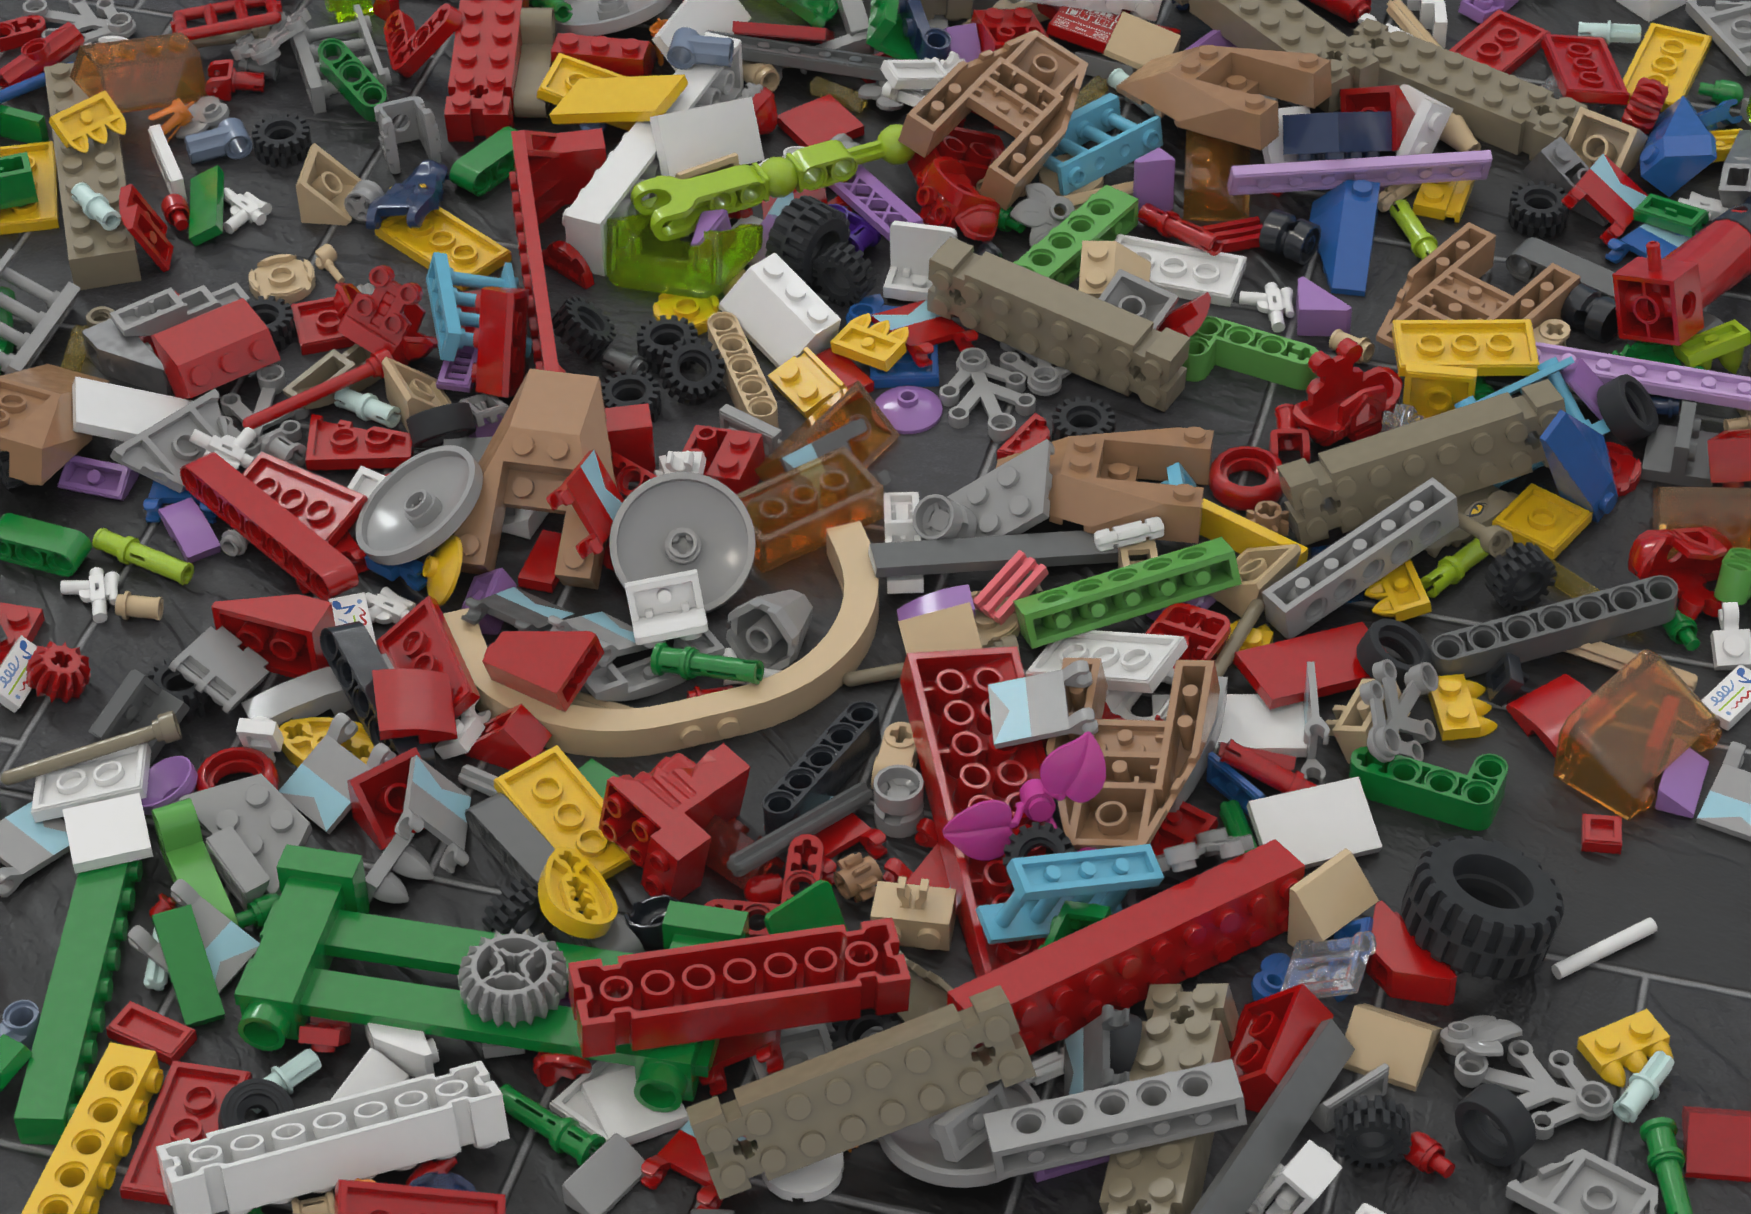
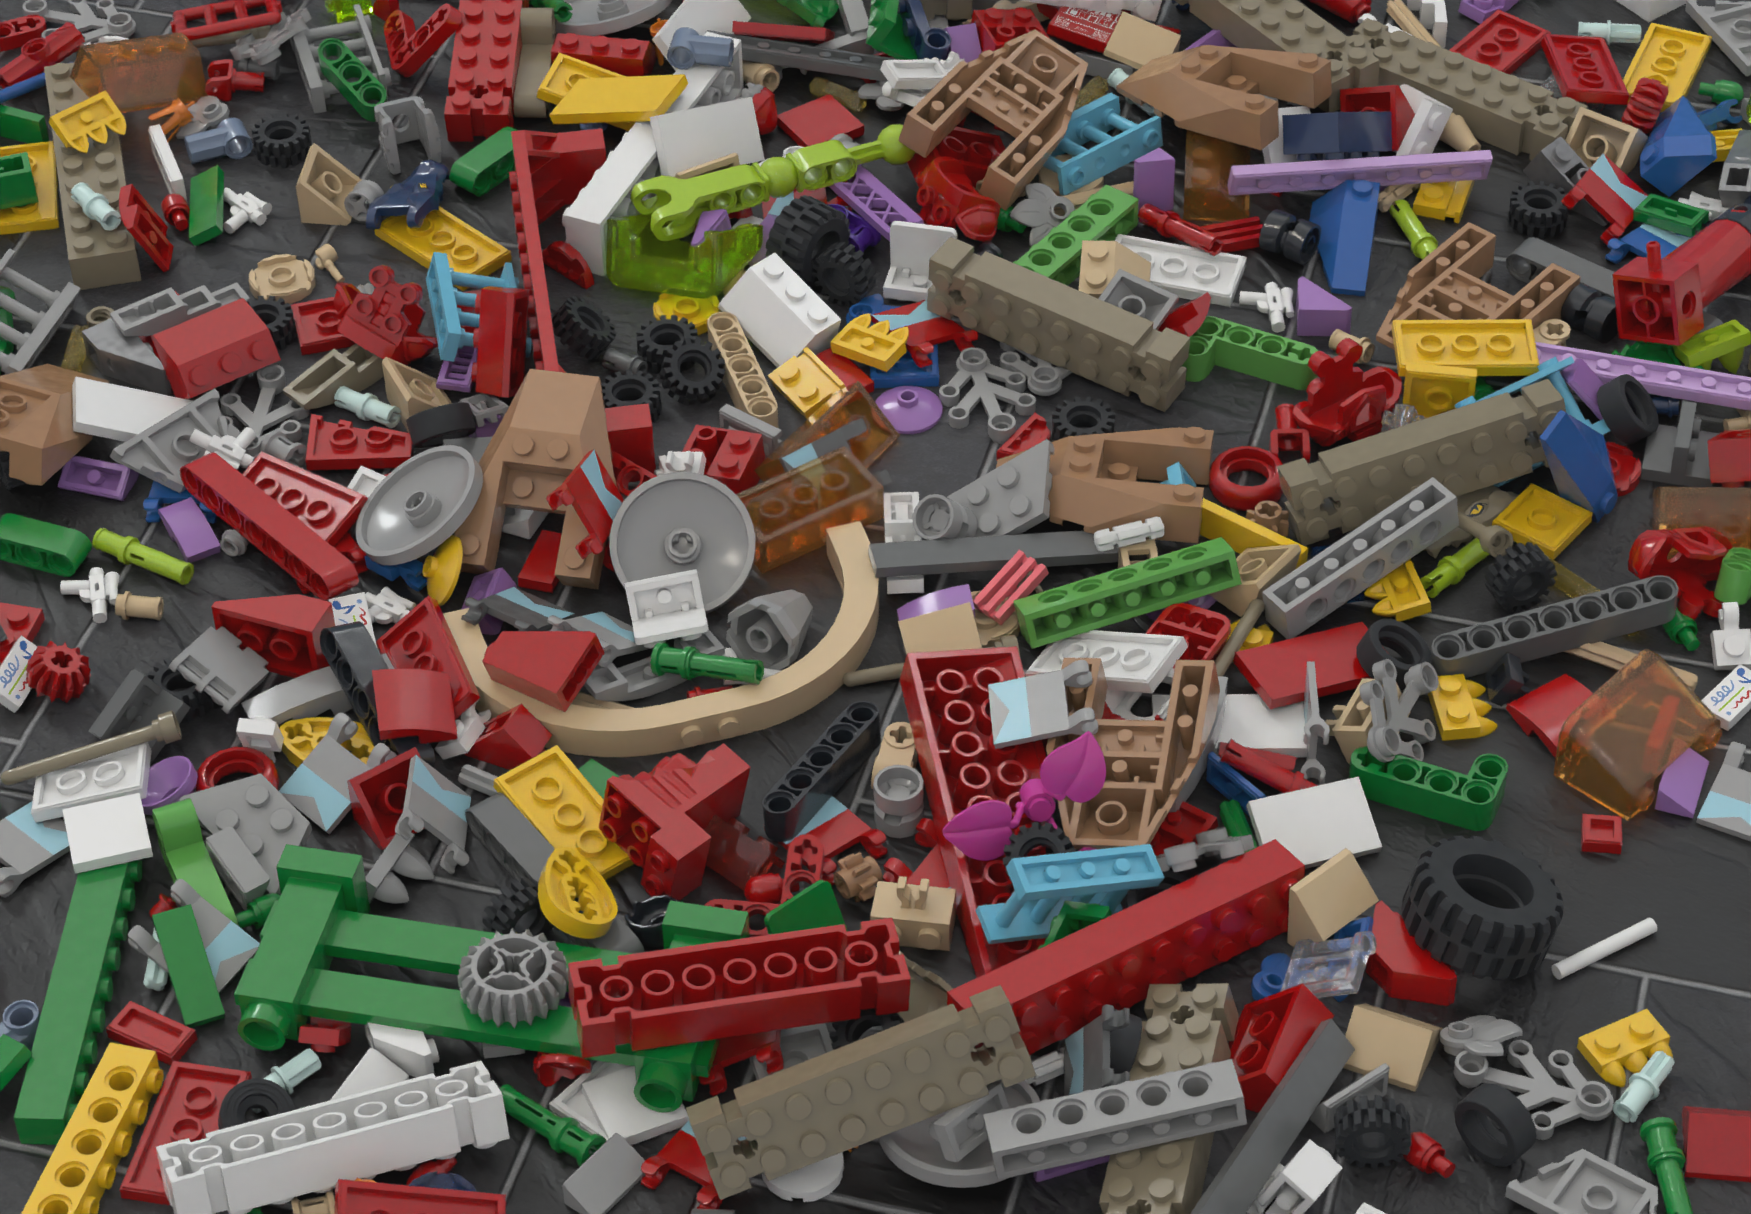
red piece [242,348,393,429] -> none
dark grey axle [726,782,873,877] -> none

